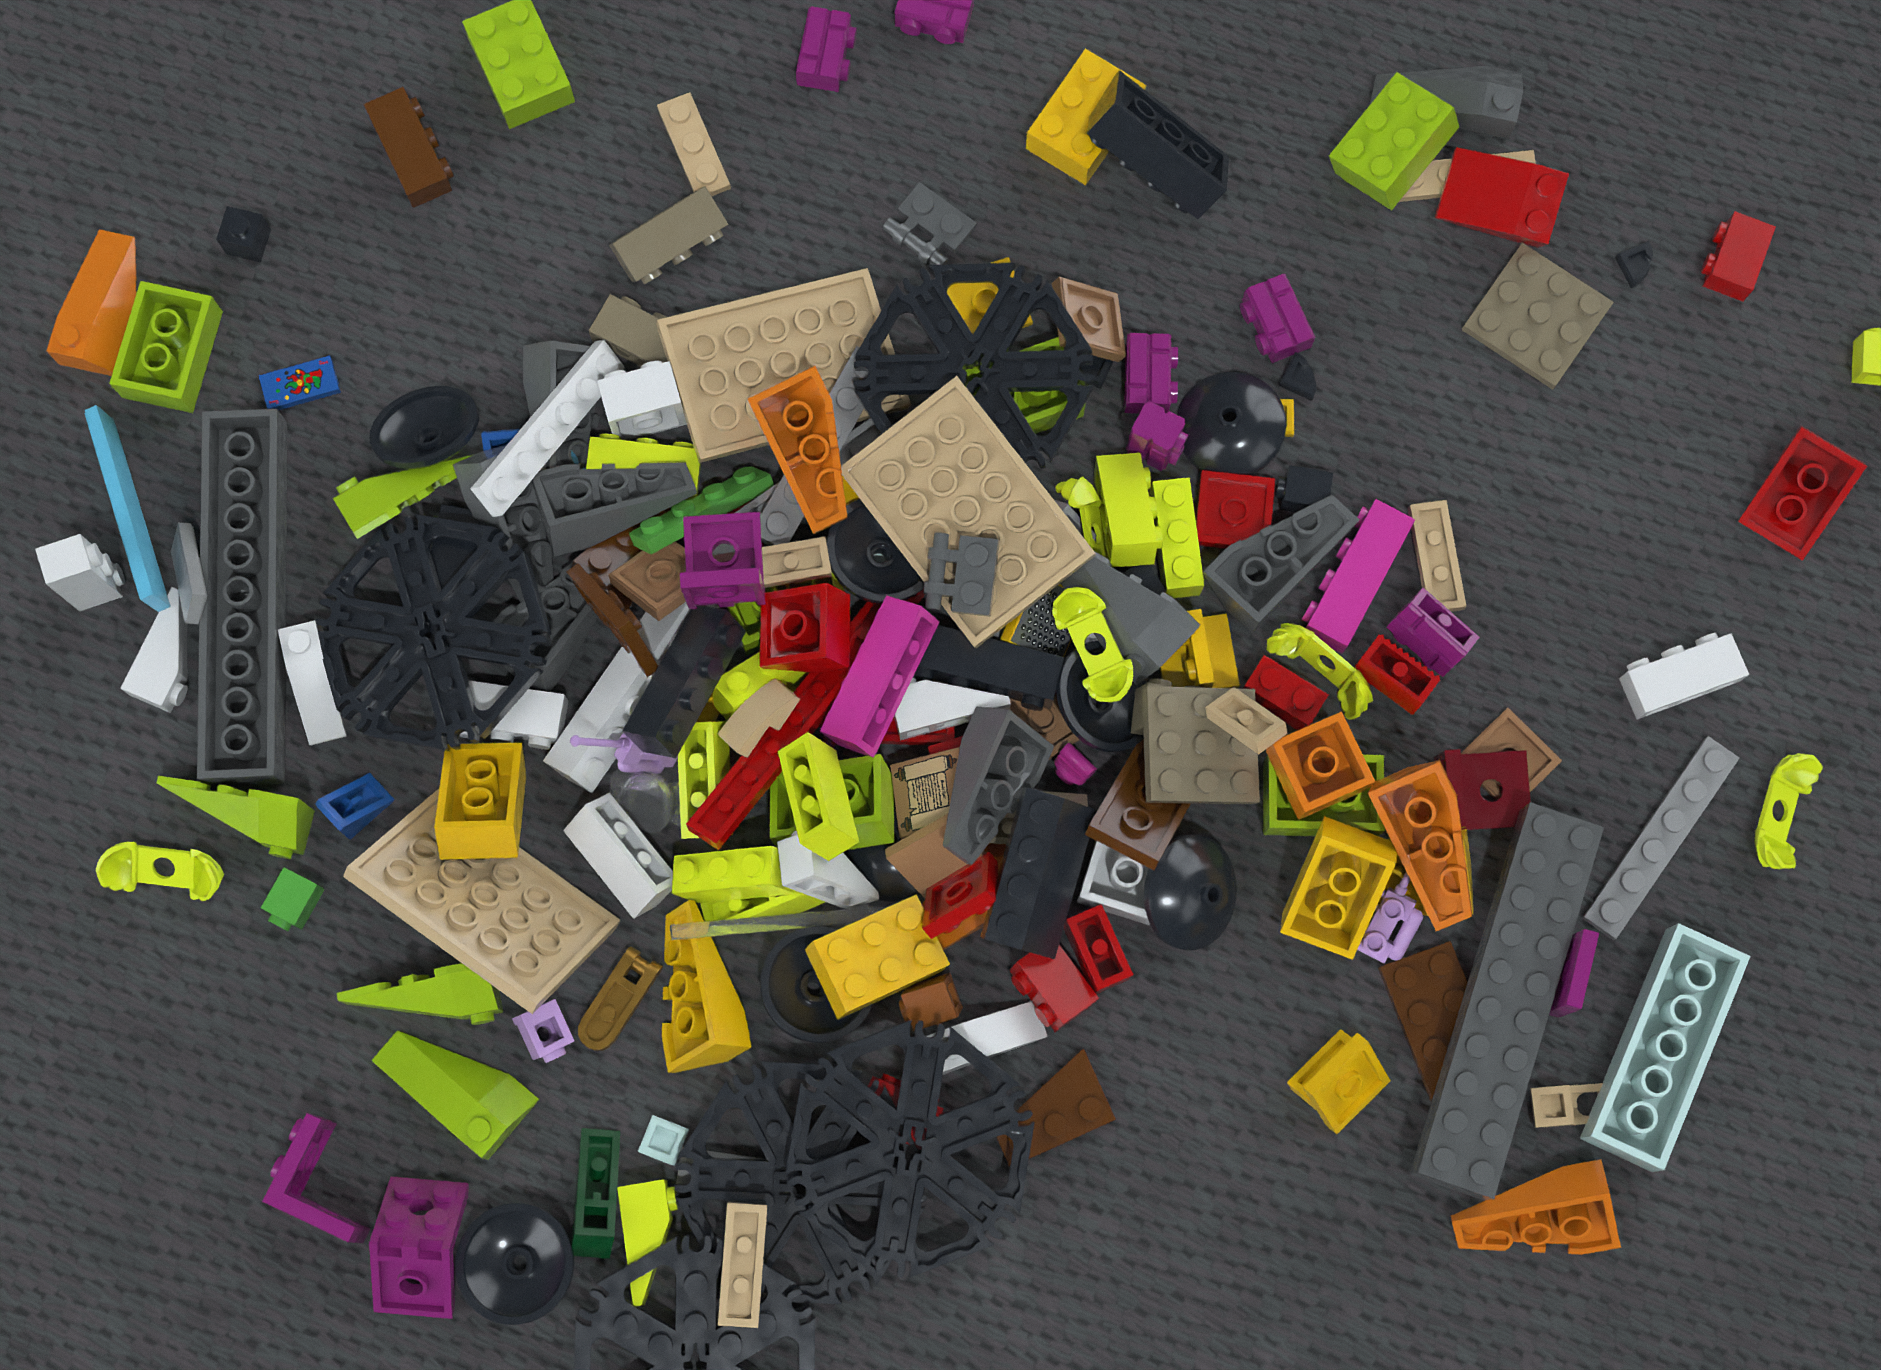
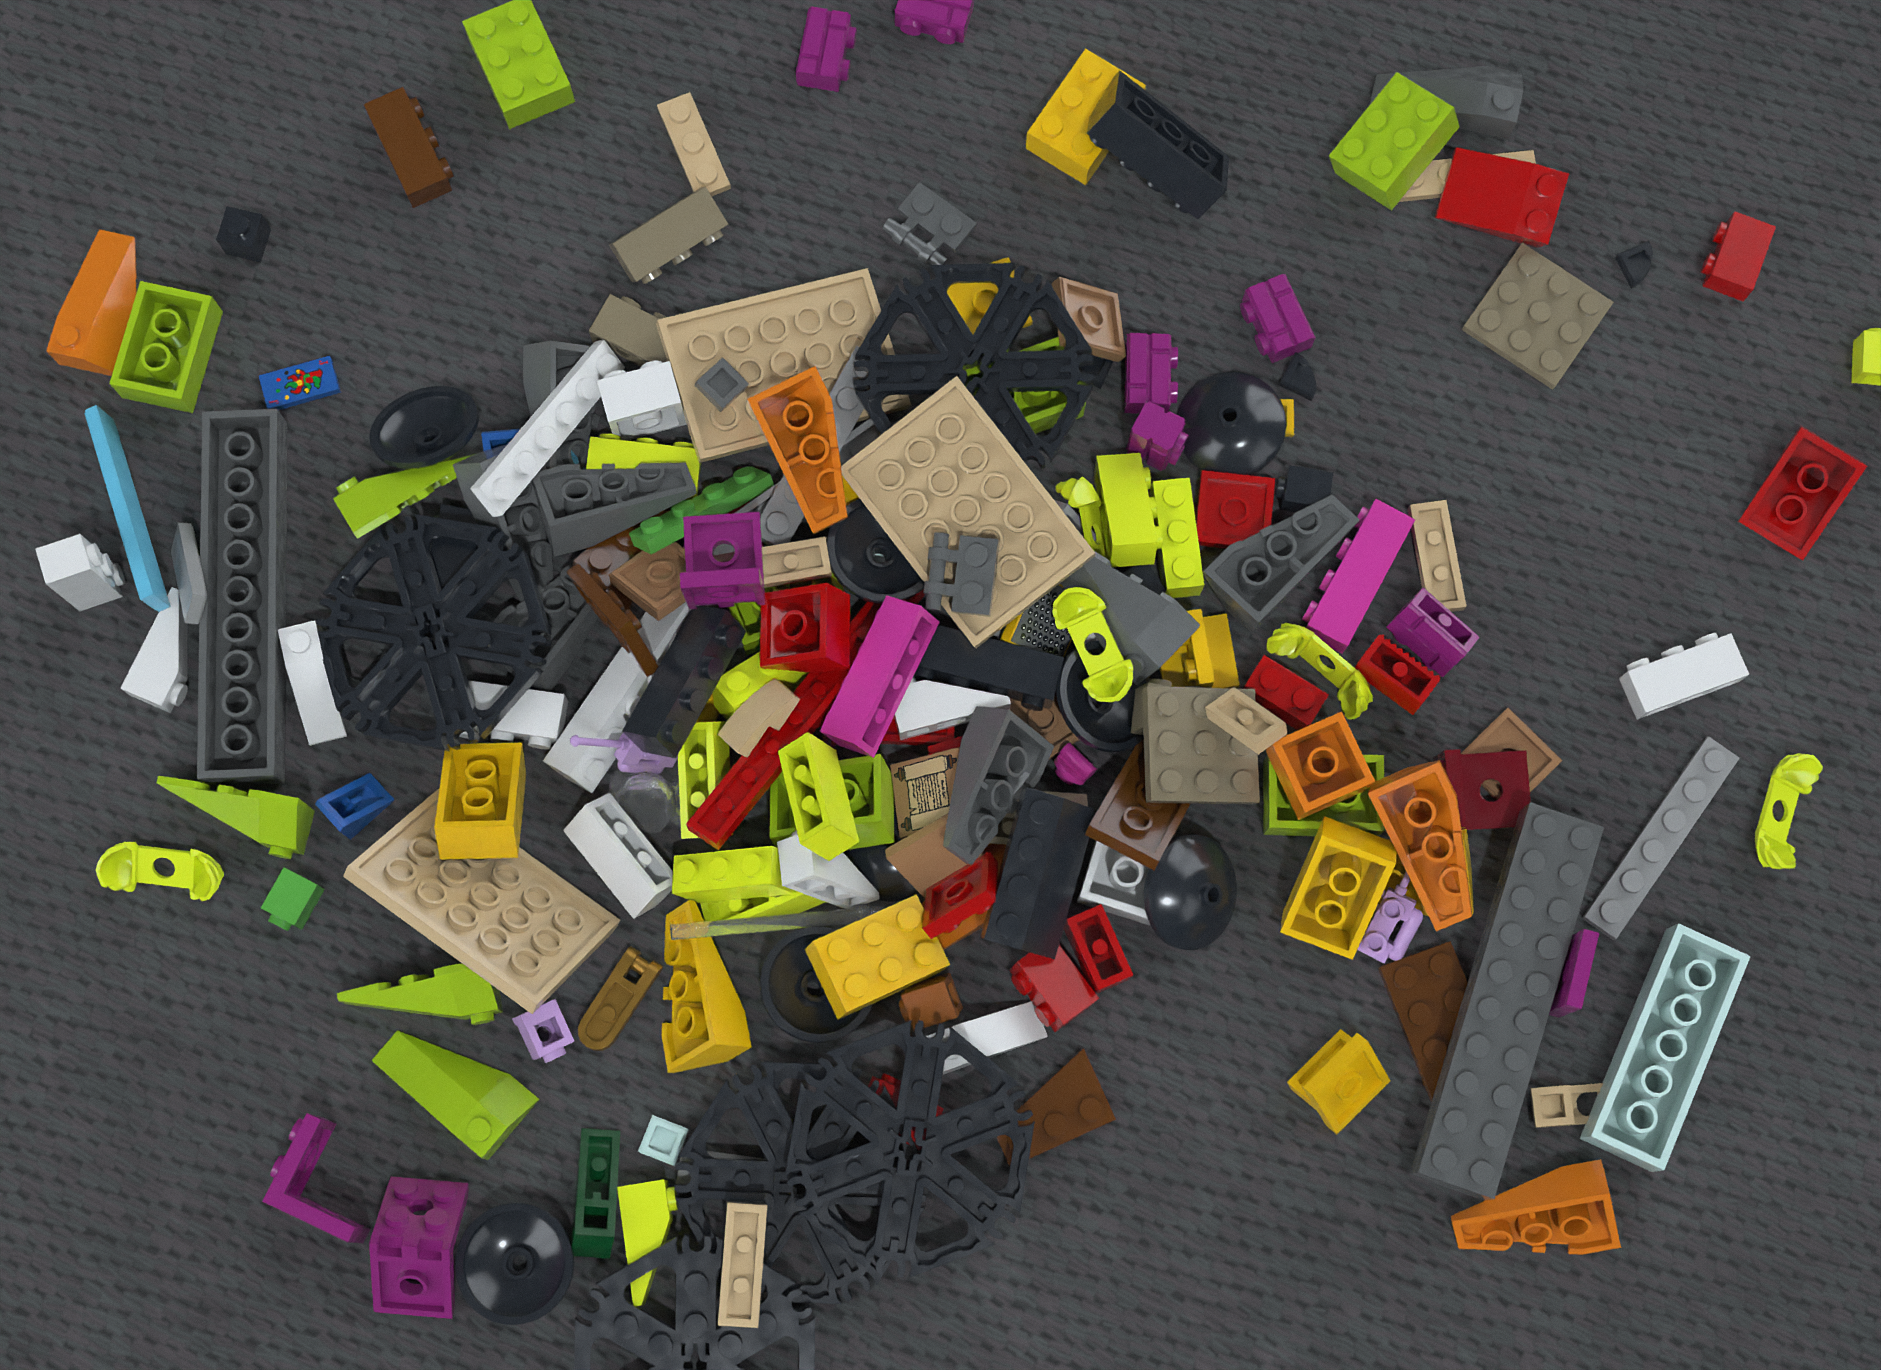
none -> dark grey plate [695,357,749,412]

